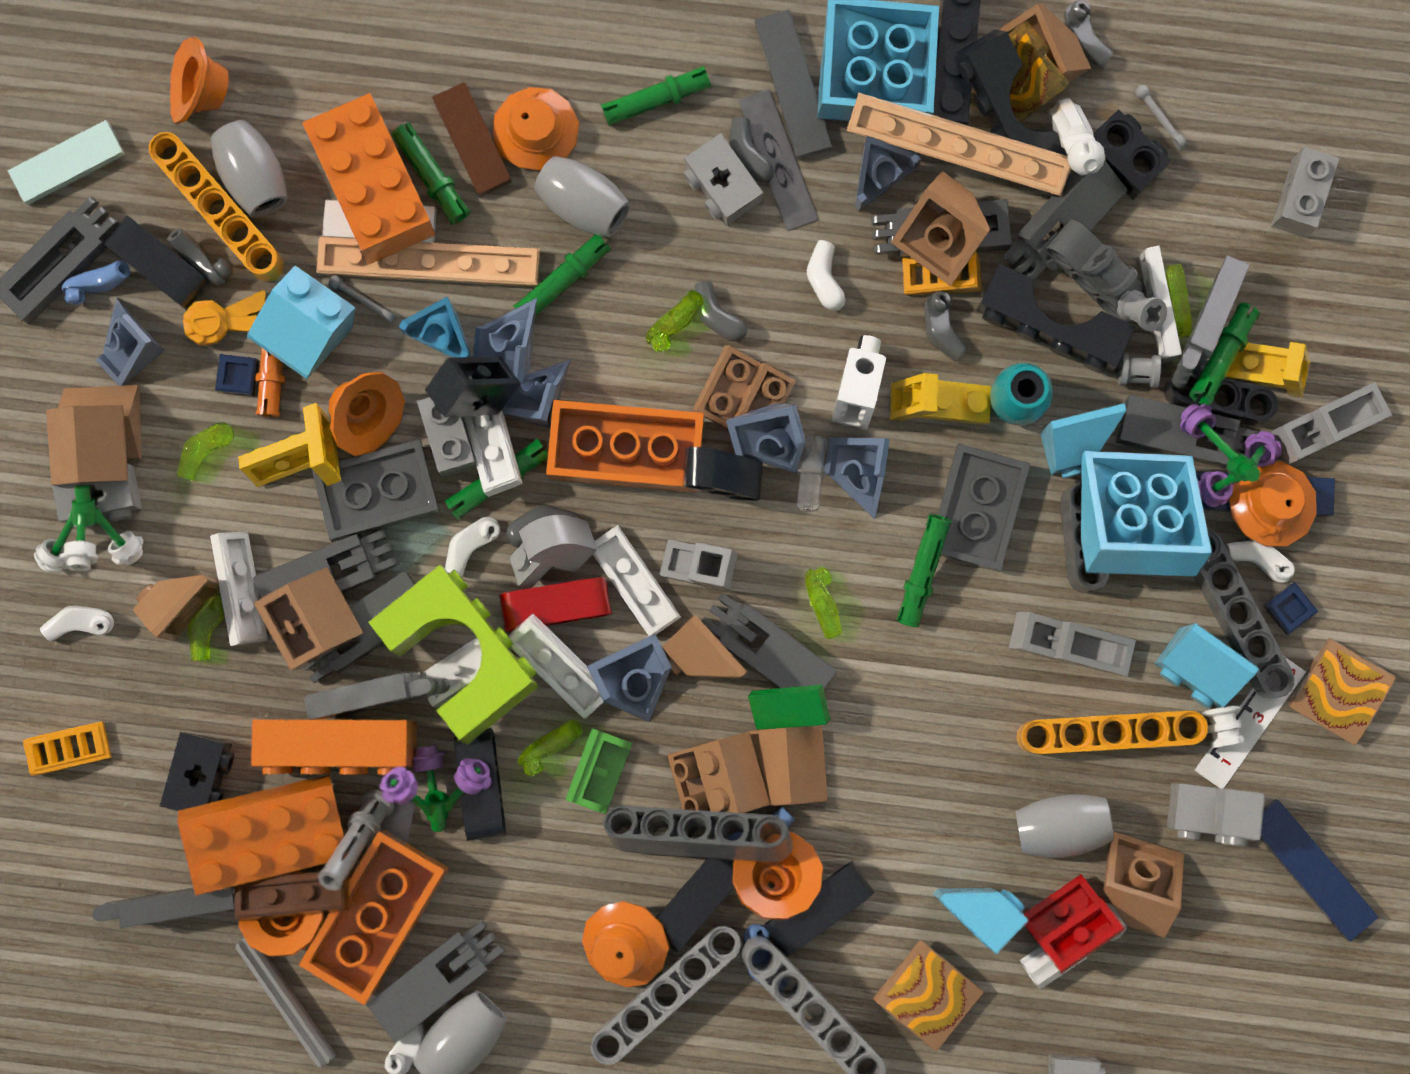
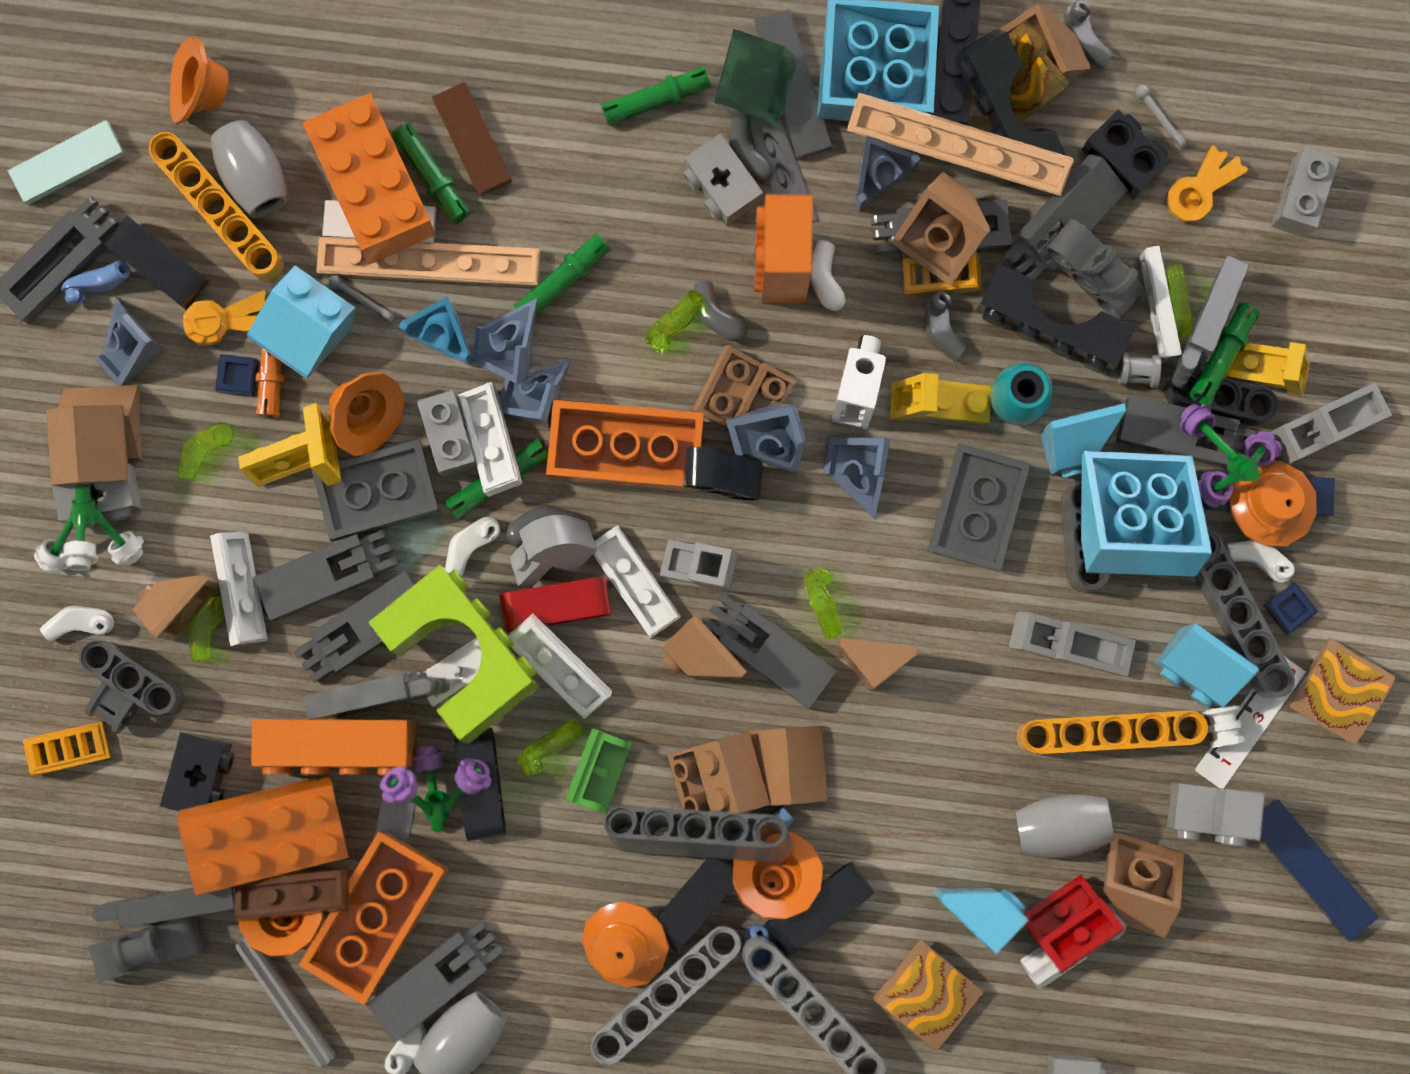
dark grey arm [167,228,233,286] -> none
medium nougat slope [254,567,364,670] -> none
light grey pin [318,790,395,890] -> none
black brick [425,356,521,418] -> none
orange hat [492,87,579,171] -> none
light grey piece [534,156,630,238] -> none
sand blue slope [587,634,672,722] -> none
green tile [748,685,831,730] -> none
clear axle [797,436,827,512] -> none
green pin [896,513,952,628] -> none
white piece [1048,98,1105,175] -> none
light grey bush [1117,290,1167,331] -> none
none -> dark grey piece [79,640,184,734]
none -> dark grey piece [89,916,205,983]
none -> clear green slope [714,29,796,126]
none -> orange brick [754,195,813,304]
none -> medium nougat slope [836,638,918,690]
none -> light orange piece [1166,145,1248,222]

